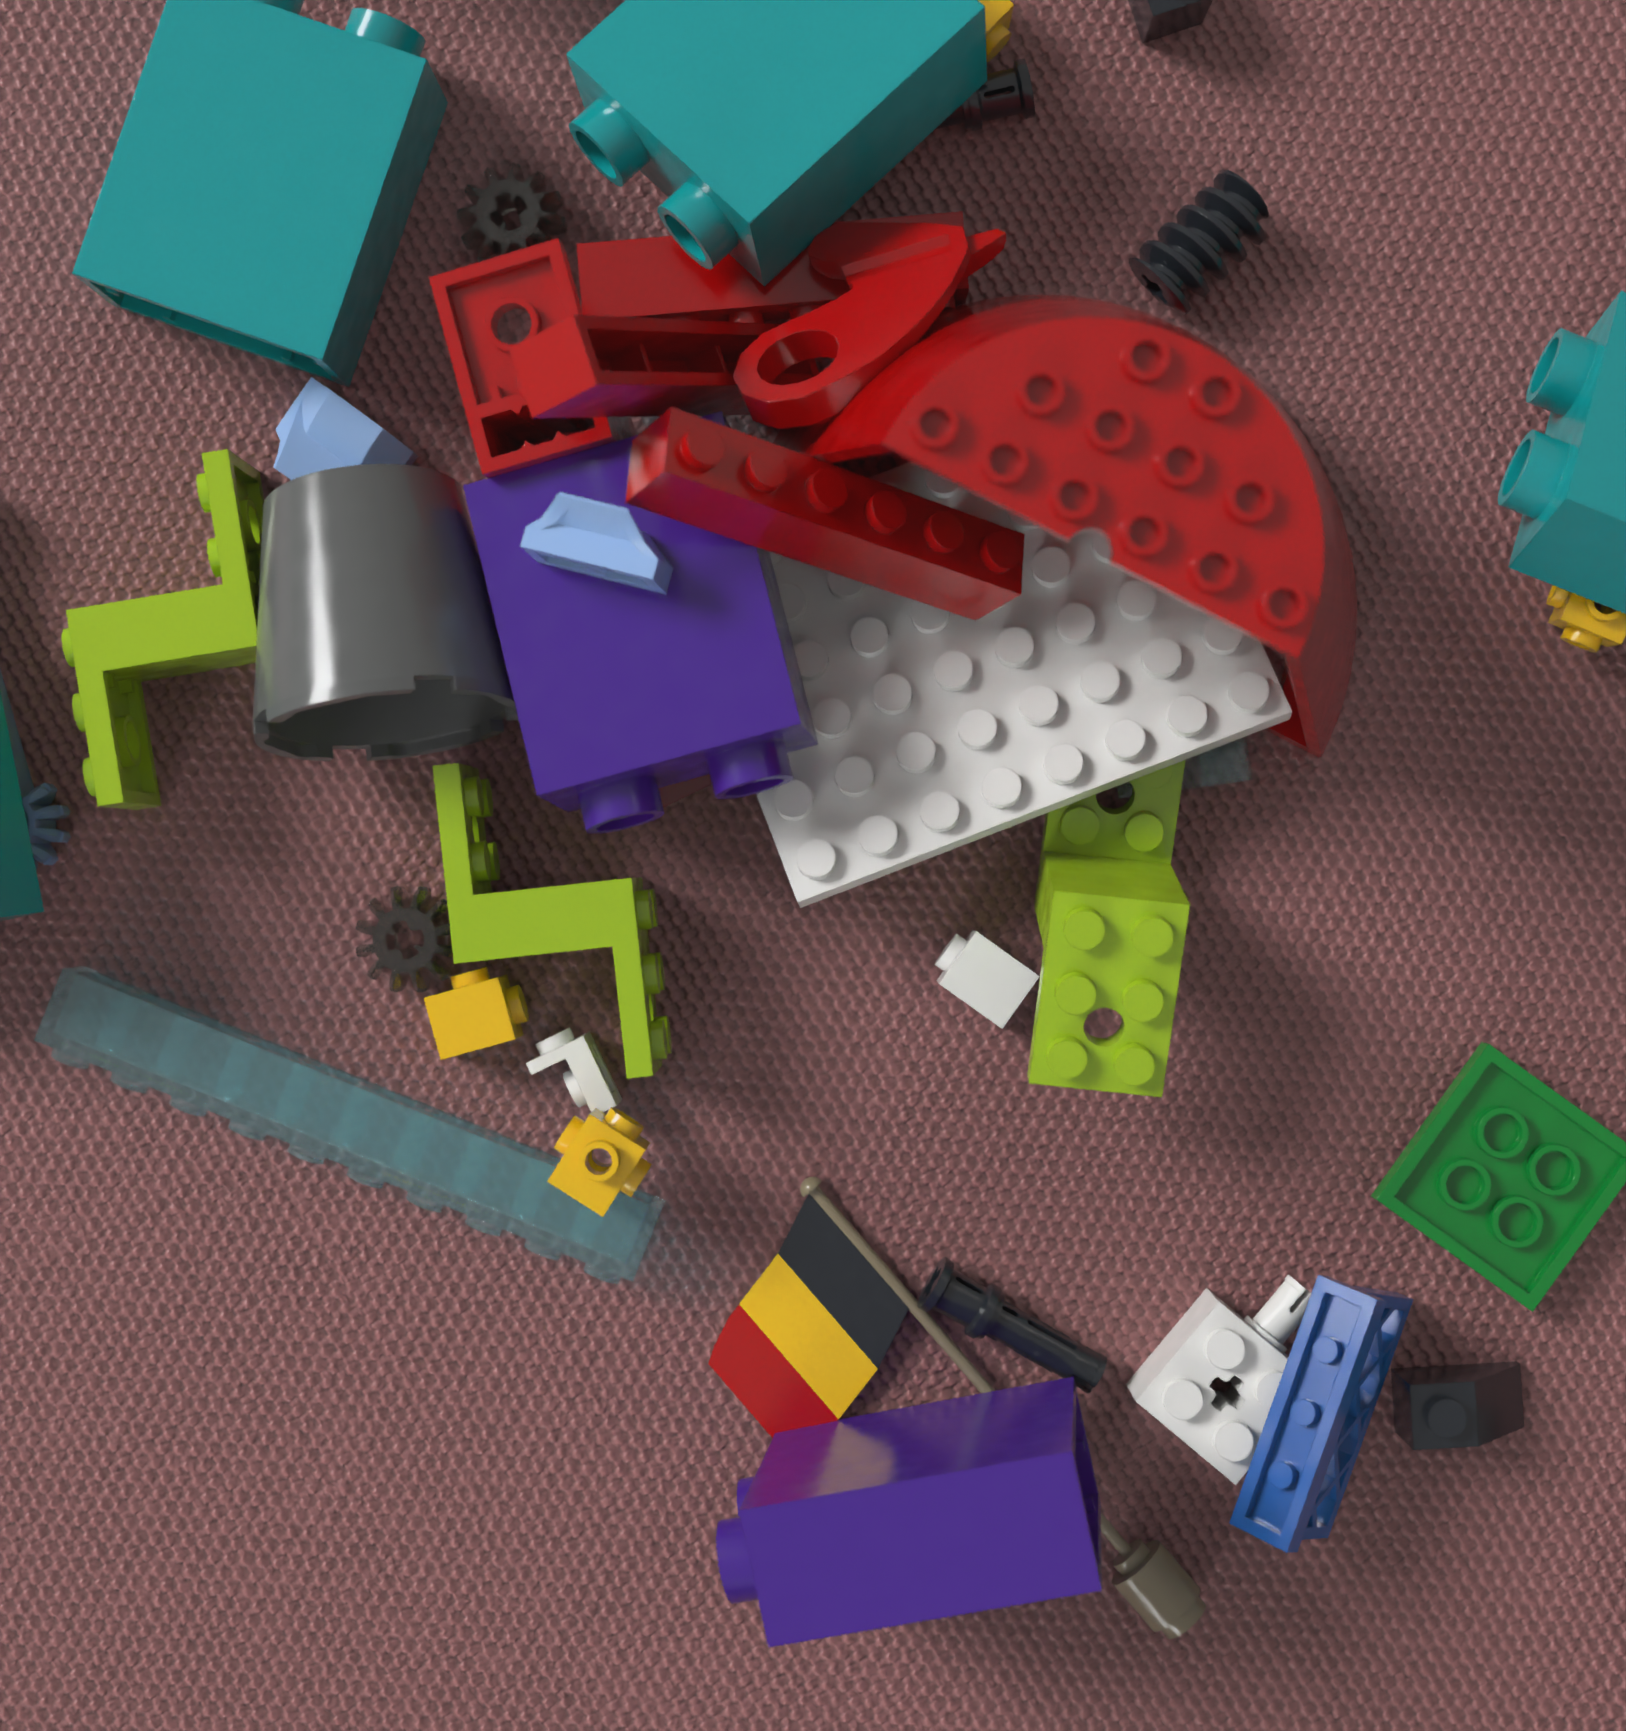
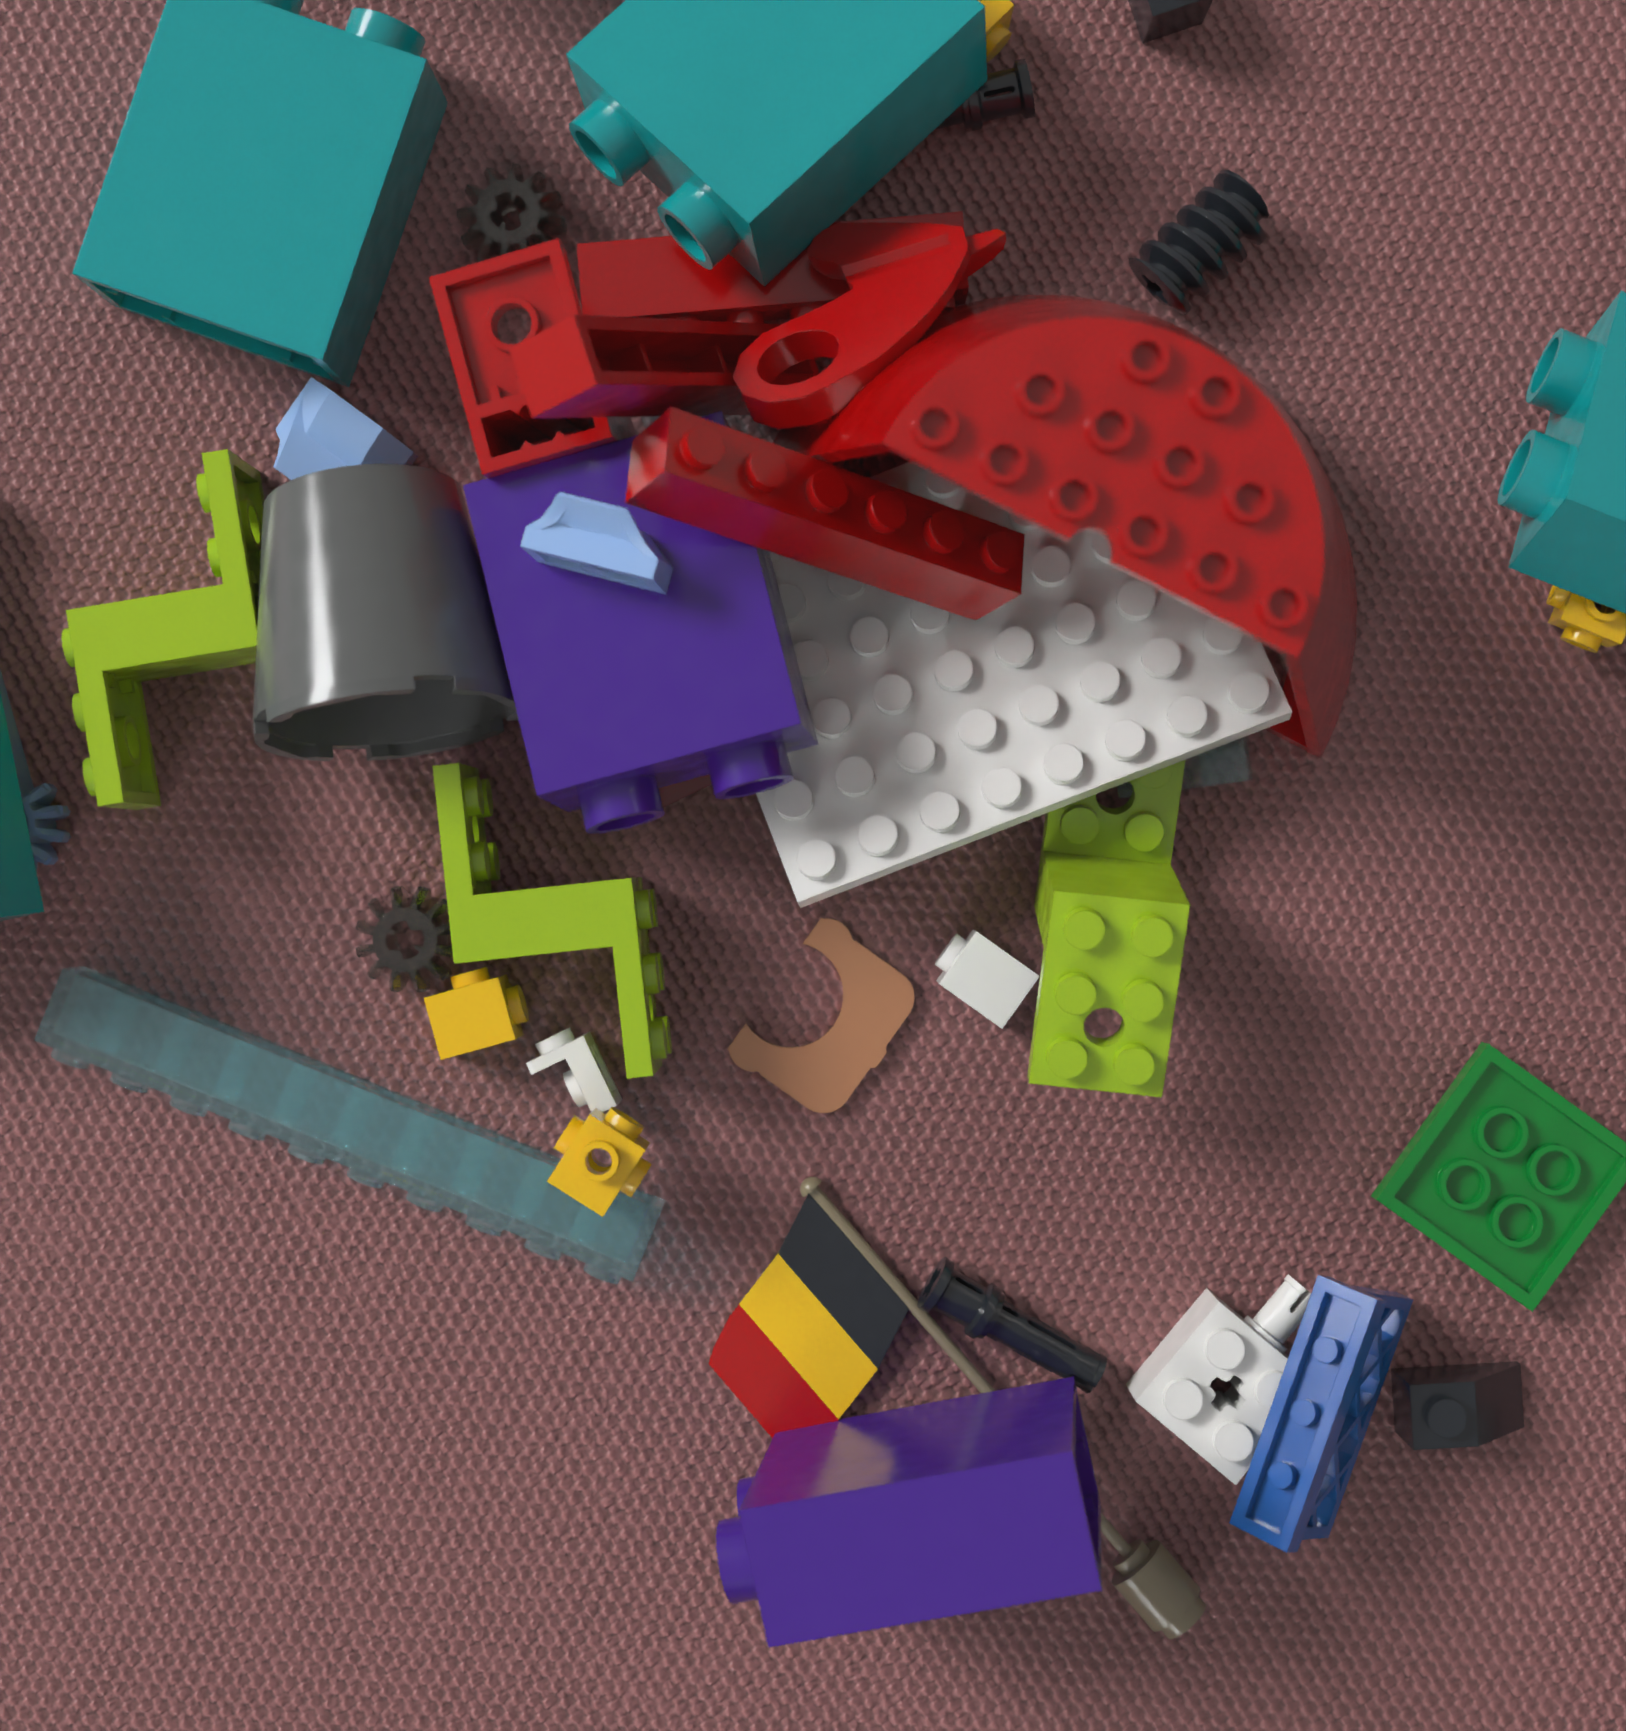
none -> nougat piece [727,917,915,1113]

